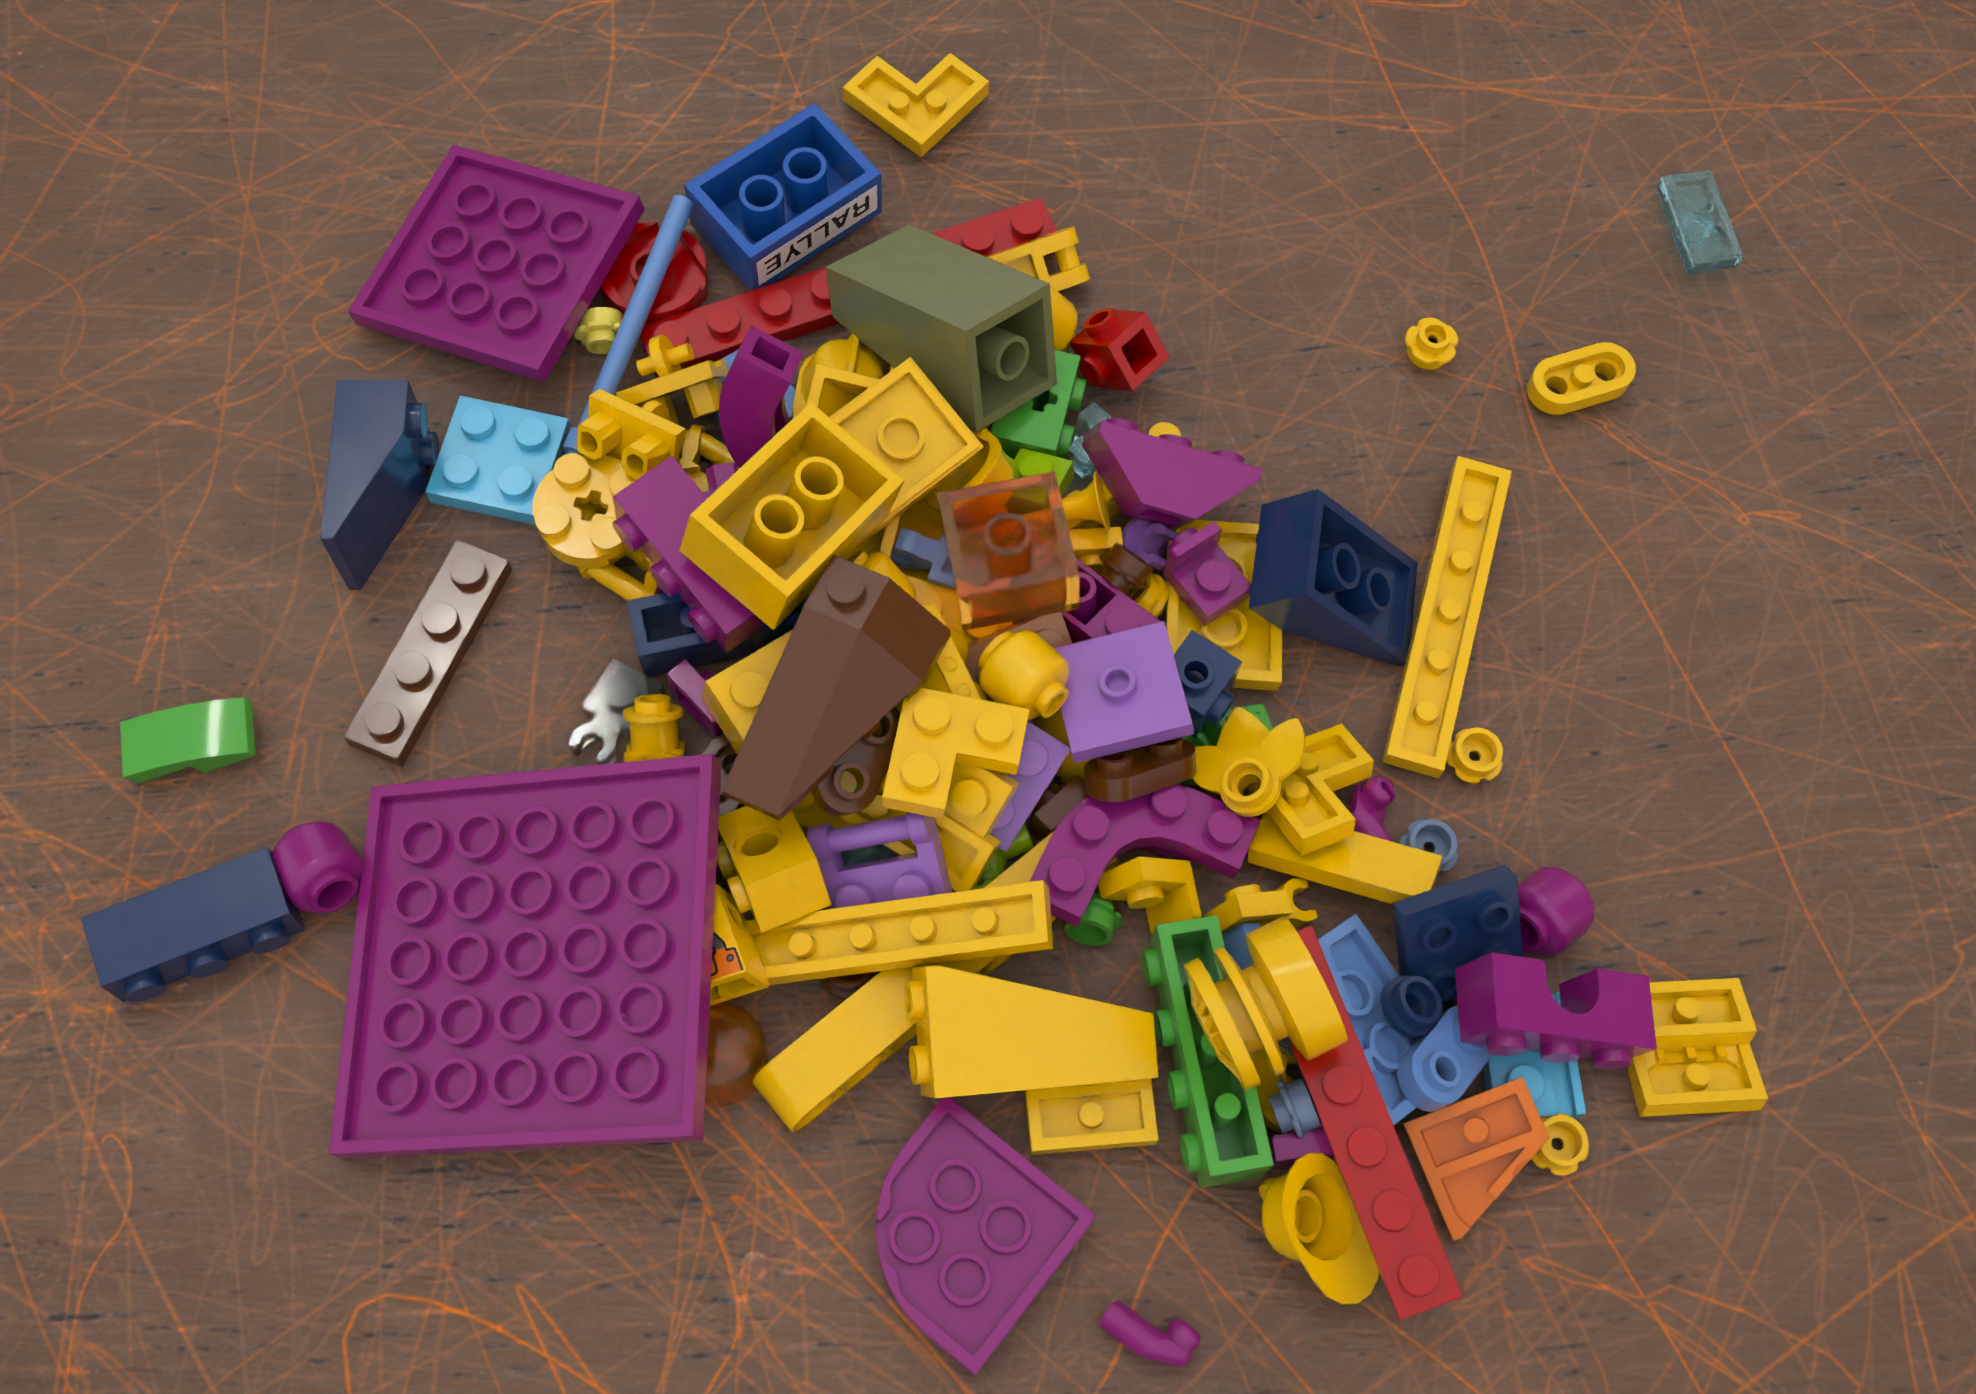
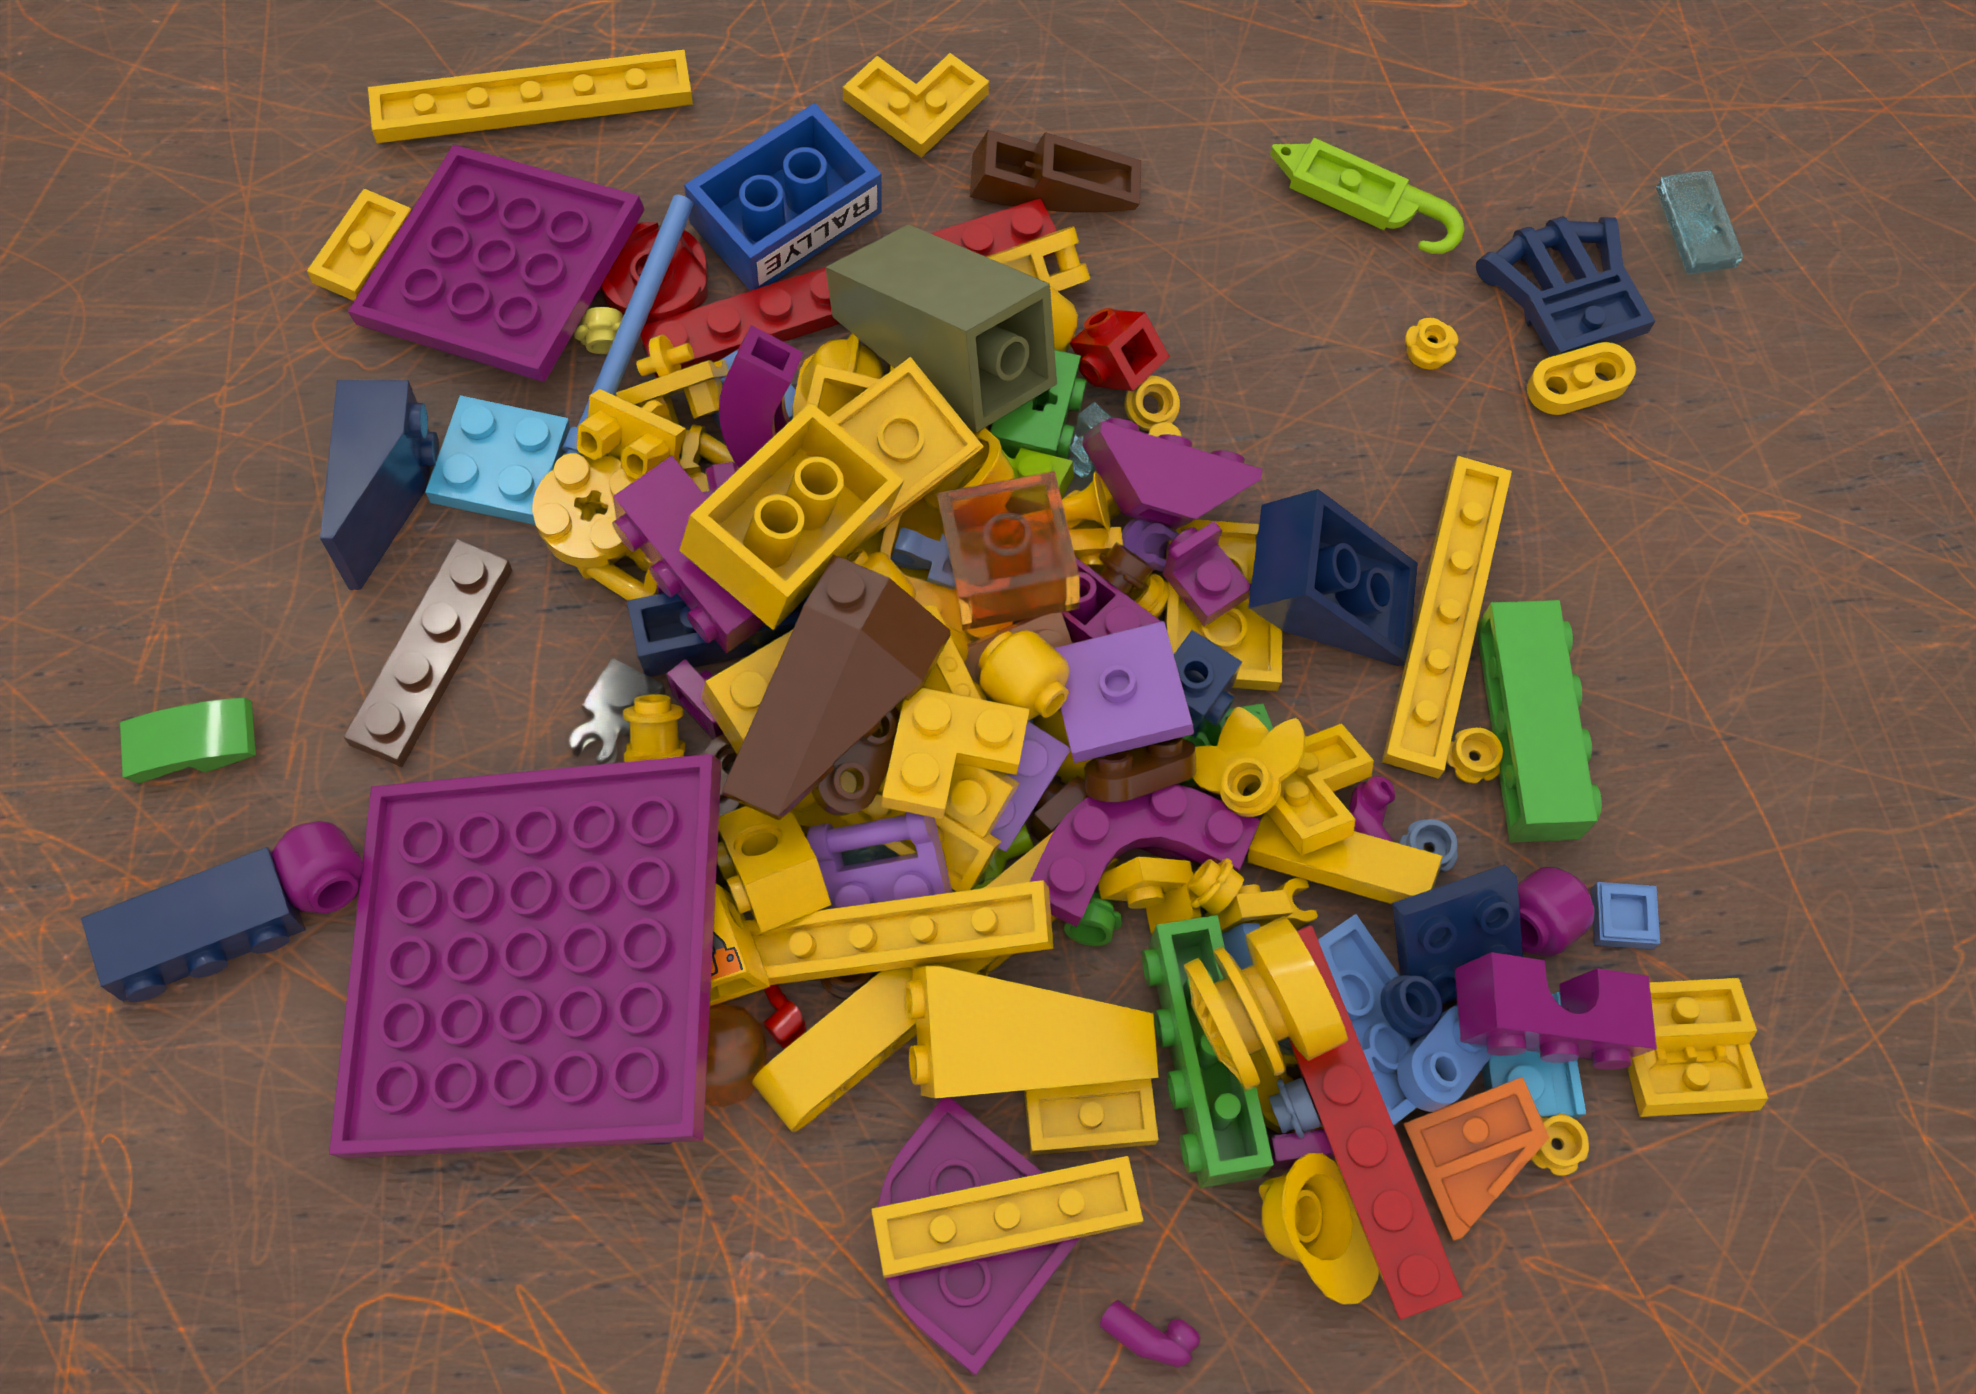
none -> yellow plate [307,189,412,301]
none -> yellow plate [368,49,693,143]
none -> red hand [763,984,806,1049]
none -> yellow plate [871,1156,1143,1279]
none -> reddish brown slope [970,130,1142,212]
none -> yellow plate [1125,375,1180,431]
none -> yellow plate [1187,858,1244,916]
none -> lime plate [1270,138,1465,254]
none -> dark blue plate [1475,216,1655,357]
none -> bright green brick [1476,600,1602,843]
none -> medium blue tile [1591,882,1660,950]

